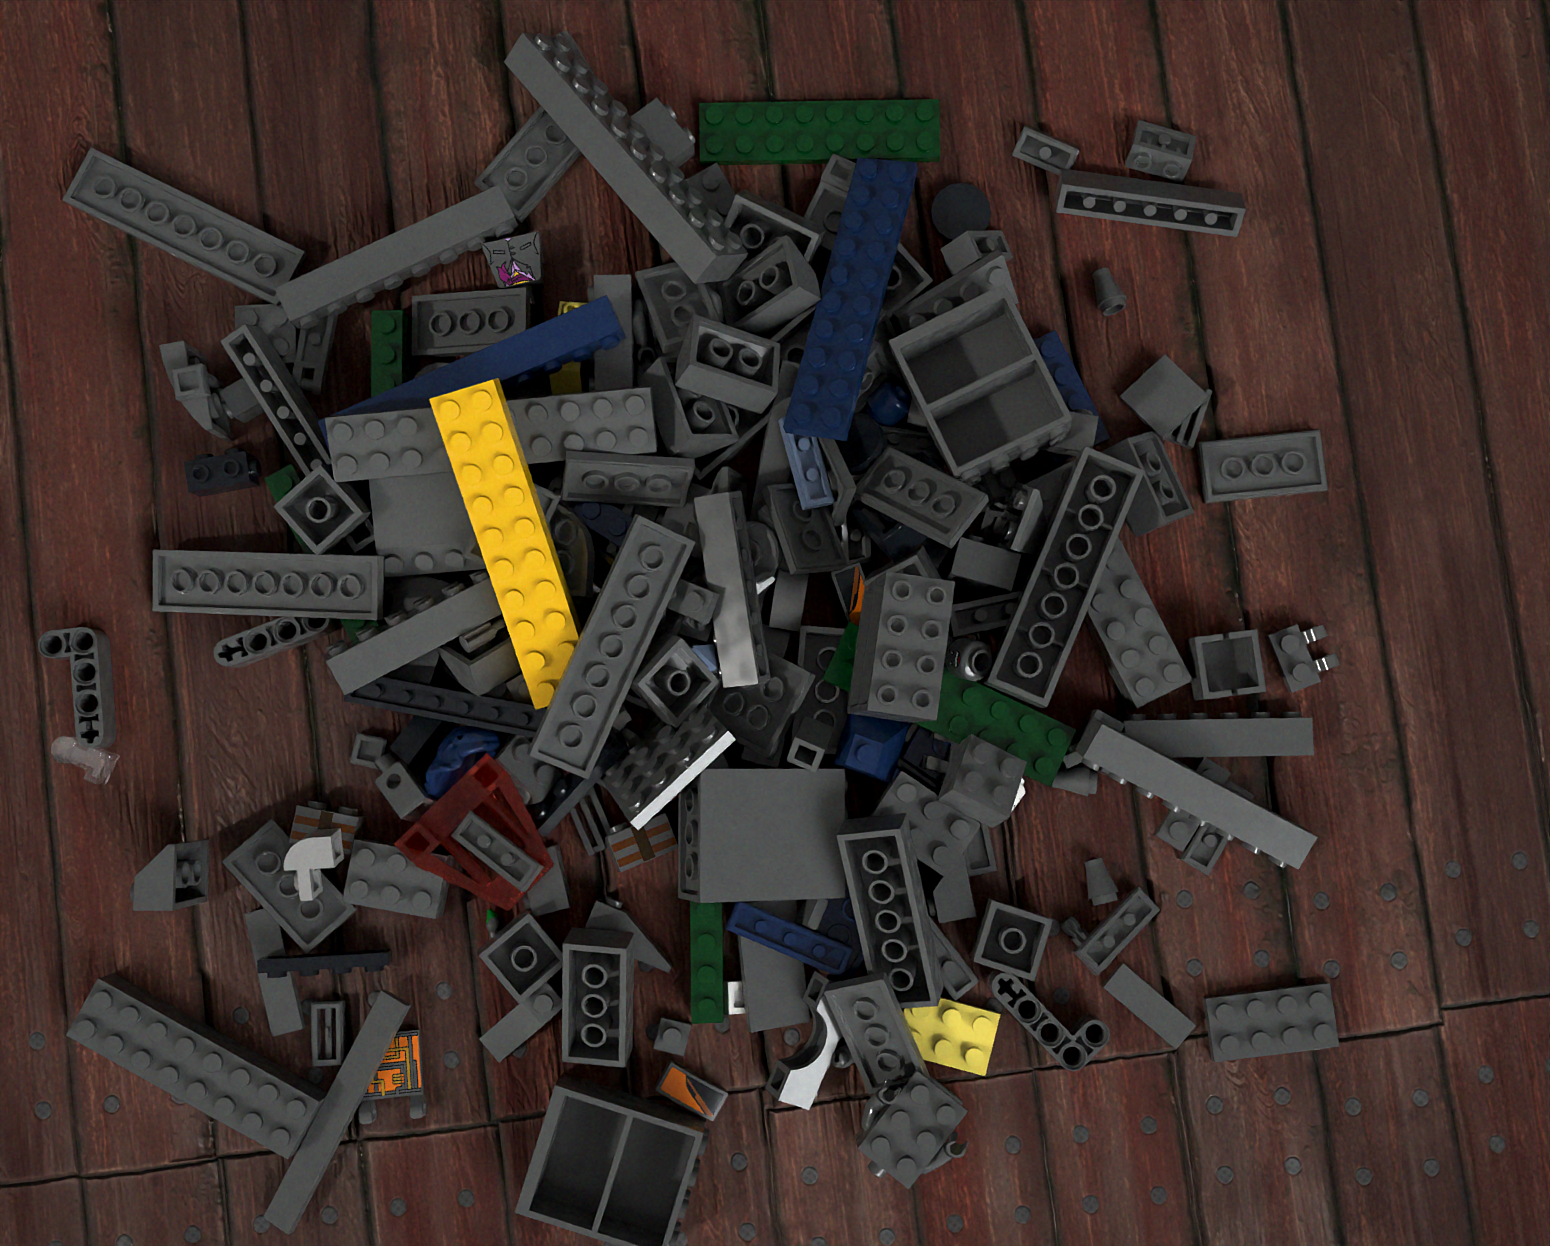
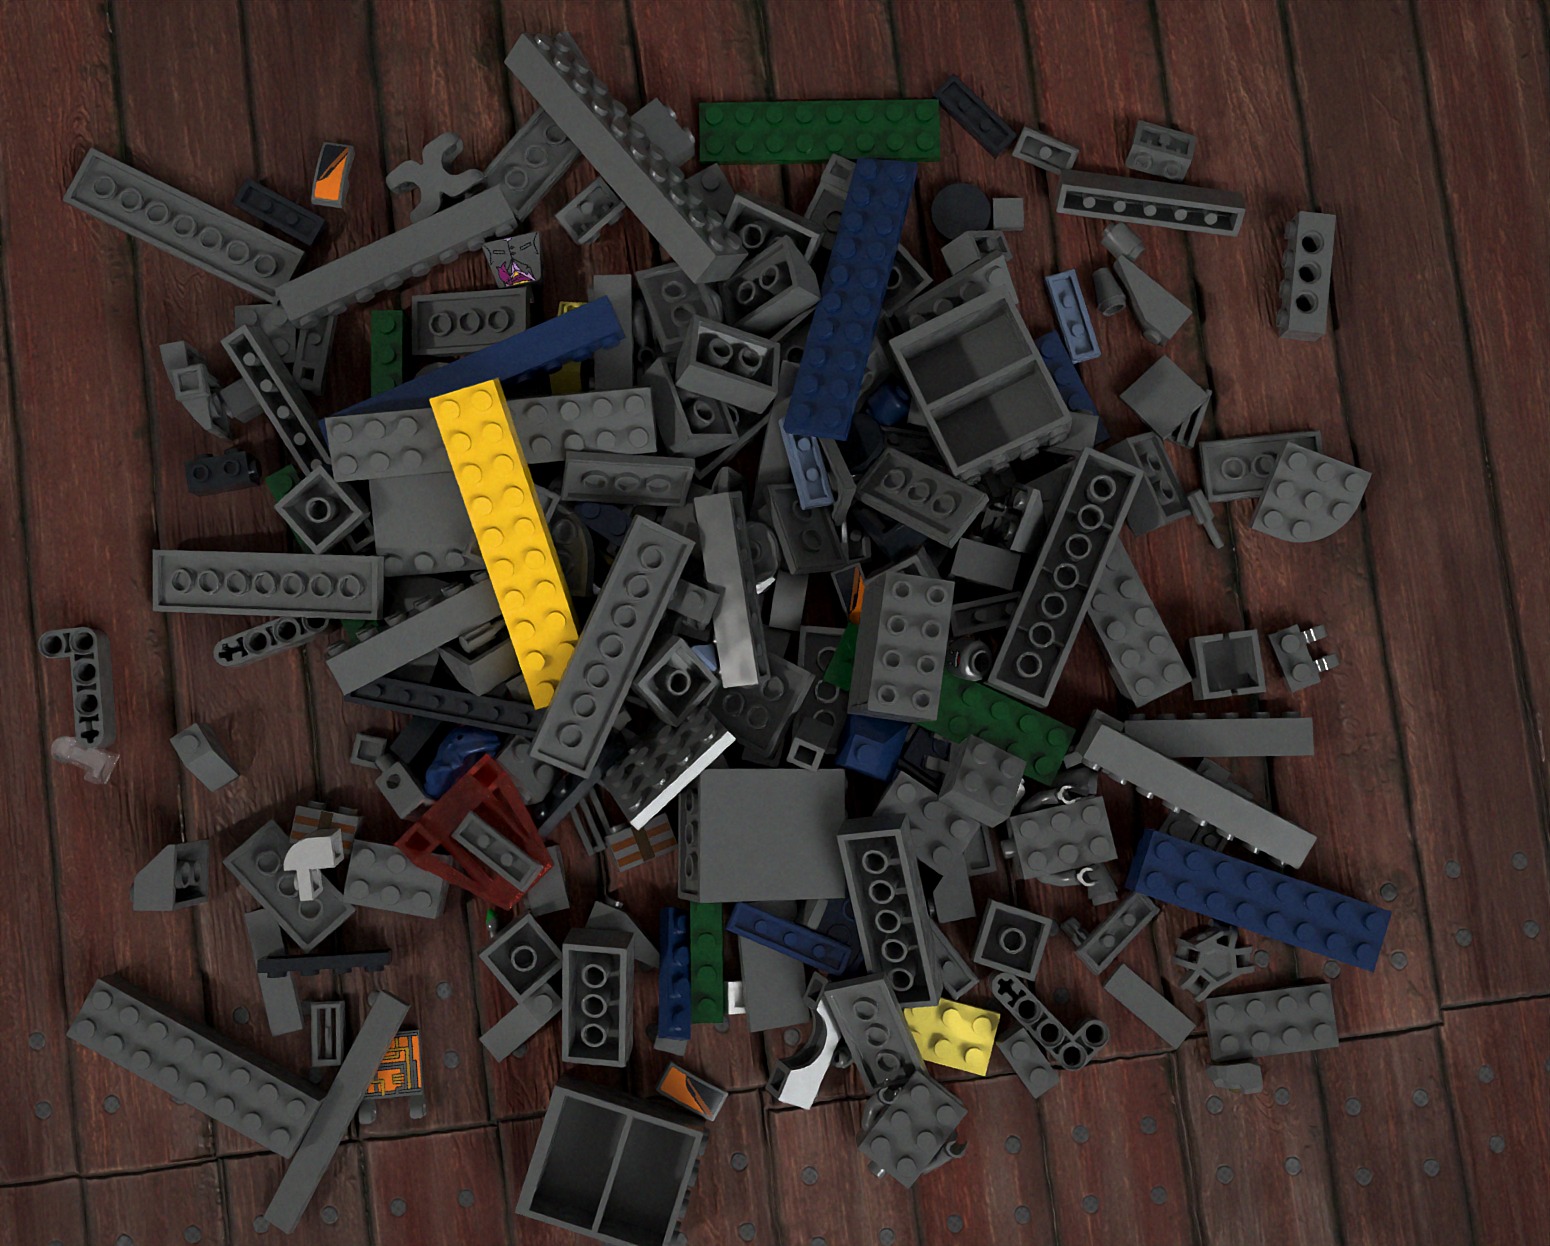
none -> dark grey slope [169,723,241,792]
none -> black plate [232,178,329,249]
none -> slope [311,142,355,208]
none -> dark grey piece [386,132,487,224]
none -> dark grey bracket [553,176,627,246]
none -> dark blue plate [658,907,691,1041]
none -> black tile [932,73,1018,159]
none -> dark grey tile [992,198,1024,231]
none -> dark grey brick [994,1021,1061,1099]
none -> dark grey torso [1001,783,1118,887]
none -> sand blue tile [1044,269,1101,364]
none -> dark grey brick [1101,221,1146,263]
none -> dark grey slope [1111,254,1192,347]
none -> dark blue brick [1124,828,1392,973]
none -> dark grey piece [1170,918,1256,1002]
none -> dark grey axle [1184,489,1224,549]
none -> dark grey rock [1205,1058,1263,1094]
none -> dark grey plate [1248,441,1372,542]
none -> dark grey brick [1276,211,1336,342]

